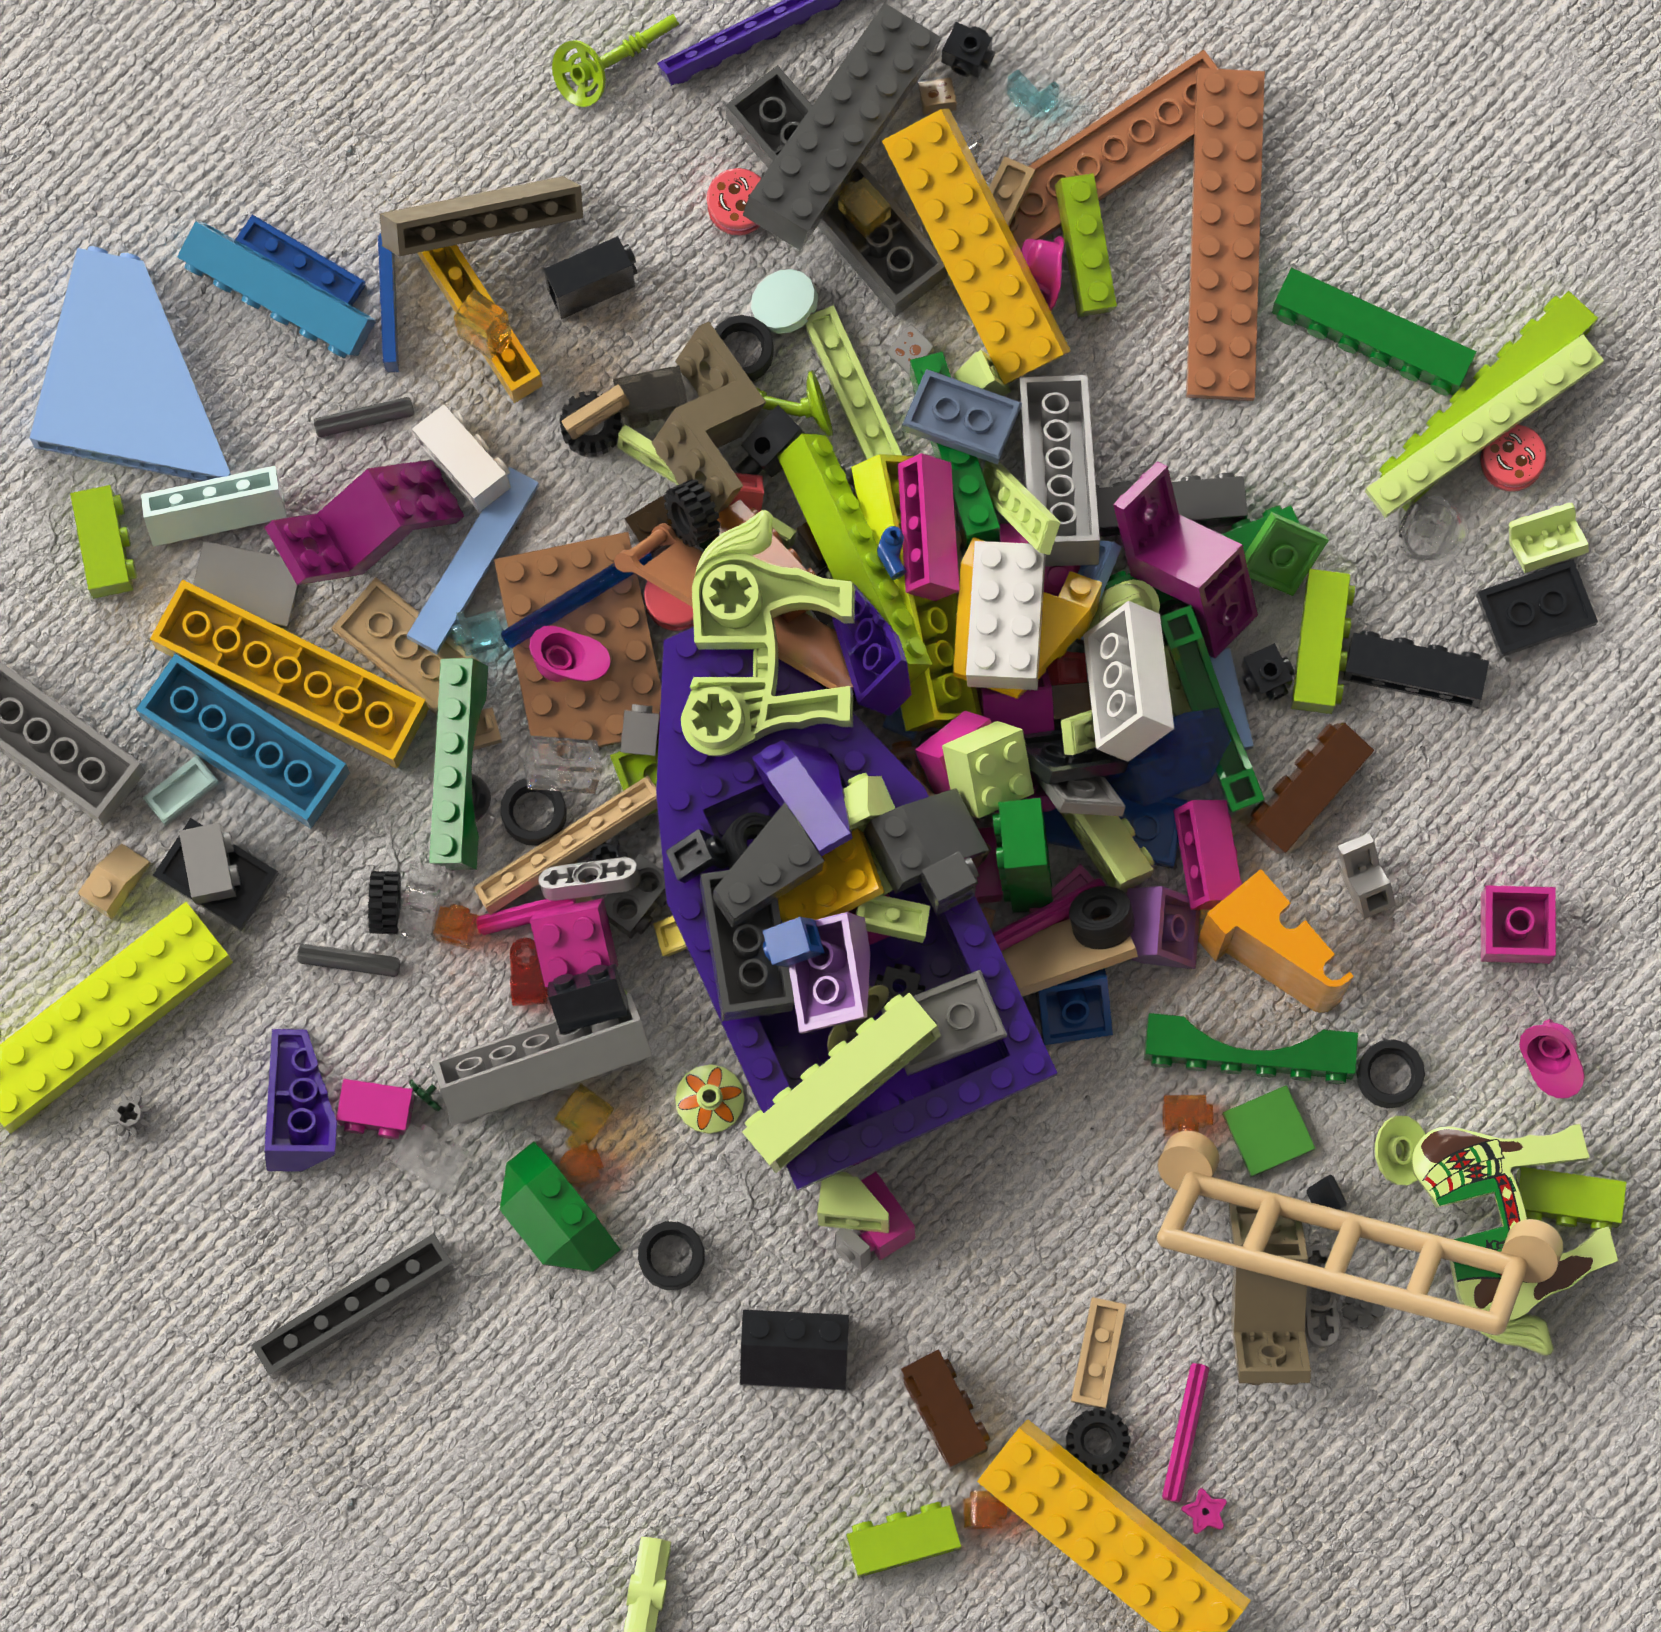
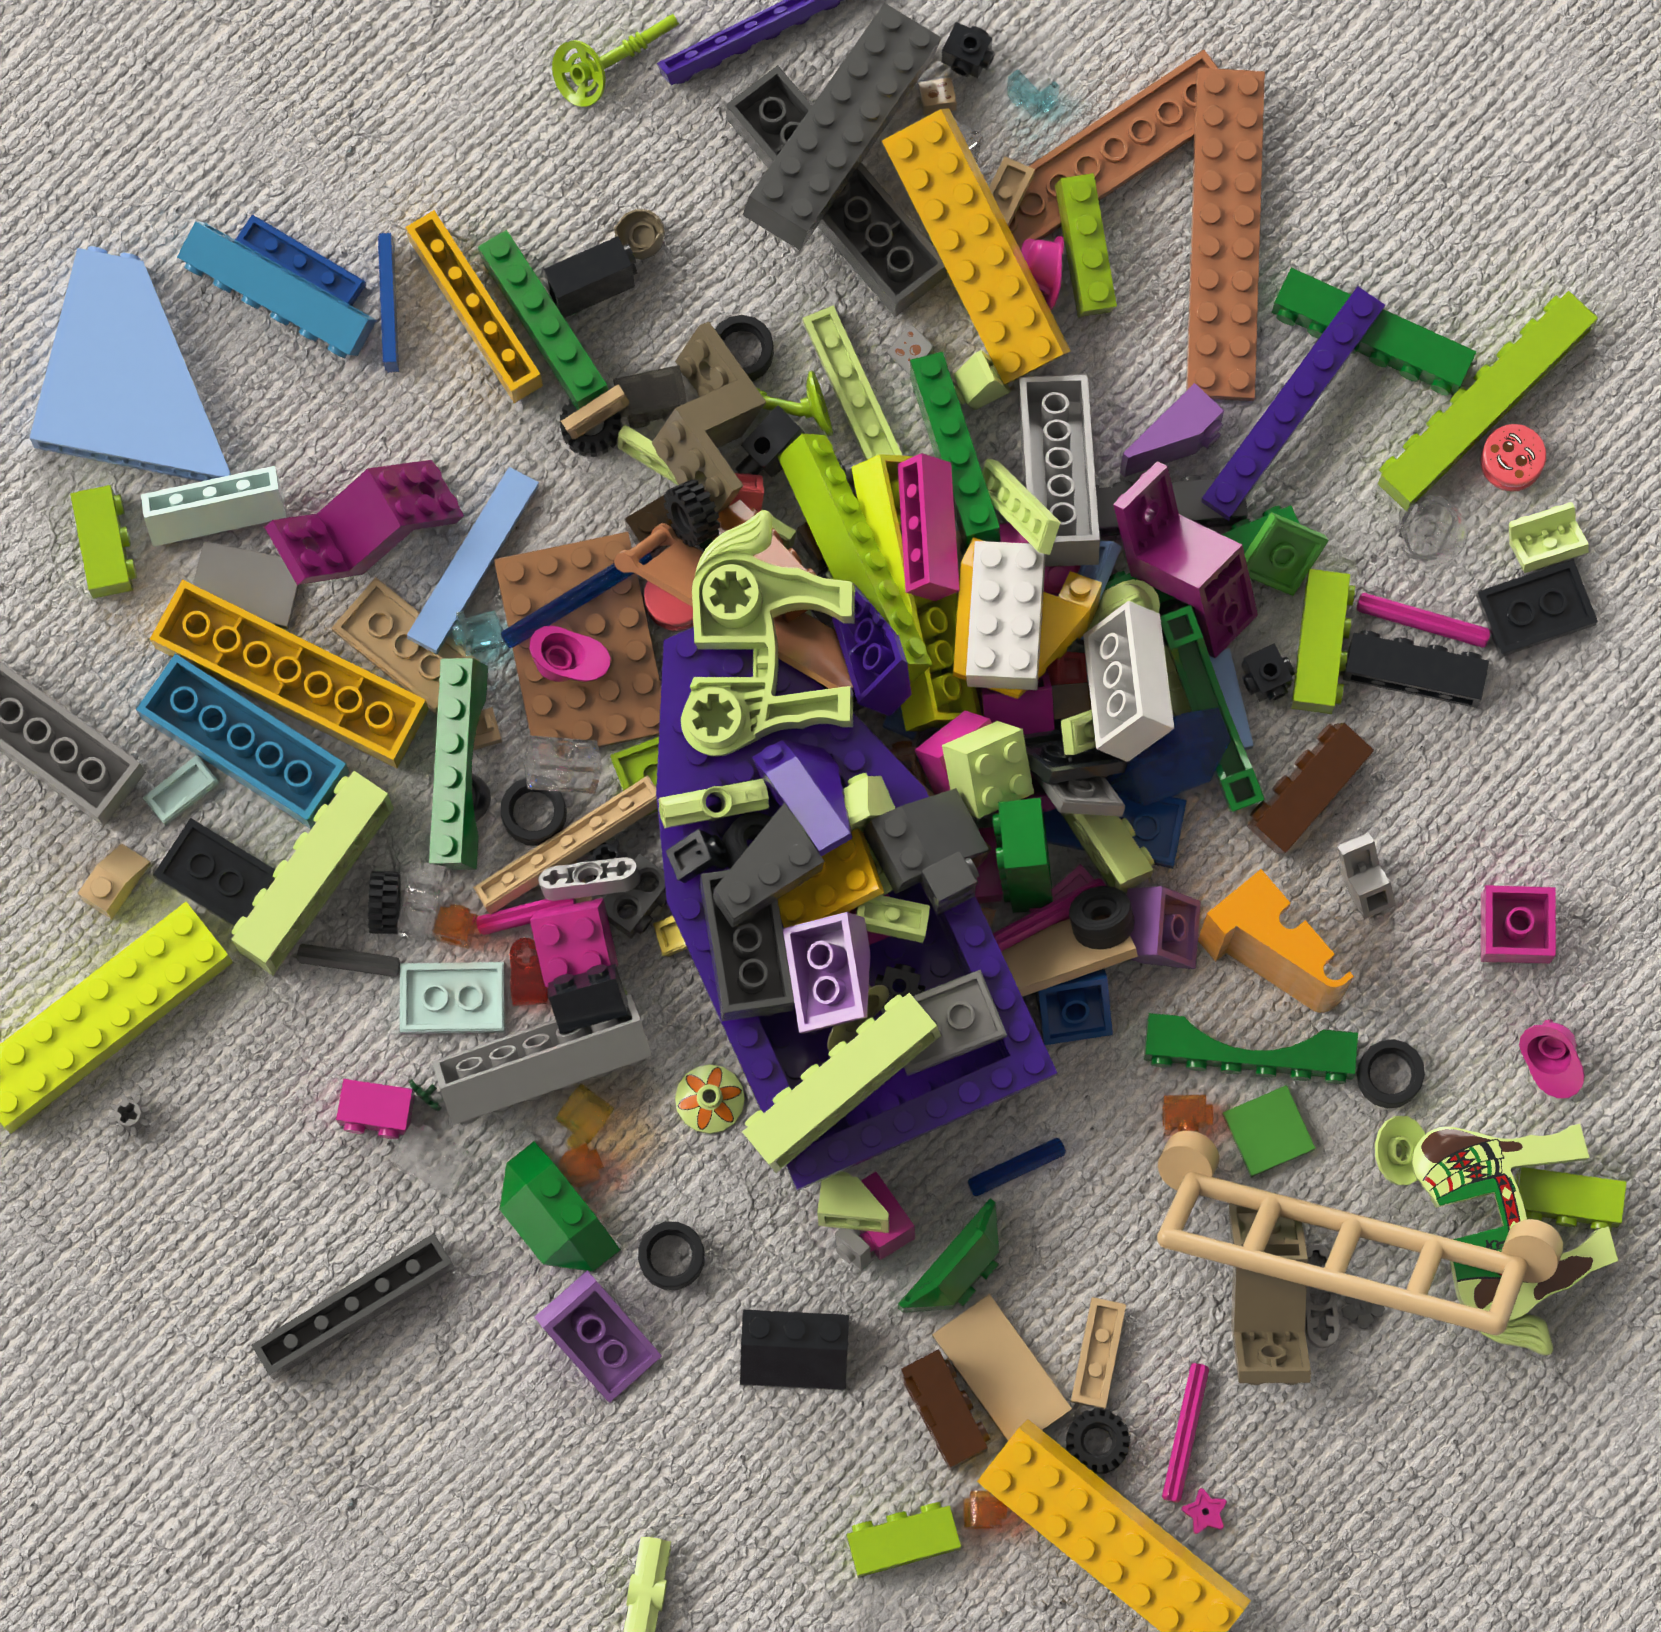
light grey brick [179,823,241,905] -> none
dark purple wedge [264,1029,337,1172] -> none
dark grey axle [314,397,414,437] -> none
dark tan brick [380,176,583,257] -> none
white brick [412,404,511,513] -> none
clear yellow brick [454,289,512,360] -> none
light grey brick [620,704,659,756] -> none
coral head [707,168,761,235] -> none
light aqua tile [751,269,818,334] -> none
brick [763,917,824,967] -> none
clear yellow brick [839,177,891,238] -> none
blue arm [877,526,907,580] -> none
sand blue tile [902,369,1022,464] -> none
dark pink brick [1173,800,1243,910] -> none
black slope [1306,1174,1347,1211] -> none
yellowish green plate [1365,334,1604,518] -> none
none -> yellowish green brick [231,771,394,976]
none -> light aqua tile [400,962,505,1034]
none -> green brick [478,230,608,410]
none -> medium lavender slope [534,1270,662,1403]
none -> dark tan hair [614,209,665,260]
none -> yellowish green piece [658,778,769,828]
none -> green wedge [898,1198,999,1313]
none -> tan tile [932,1294,1072,1442]
none -> clear blue axle [967,1138,1066,1196]
none -> medium lavender slope [1120,383,1224,477]
none -> dark purple plate [1201,286,1385,521]
none -> dark pink axle [1357,593,1490,648]

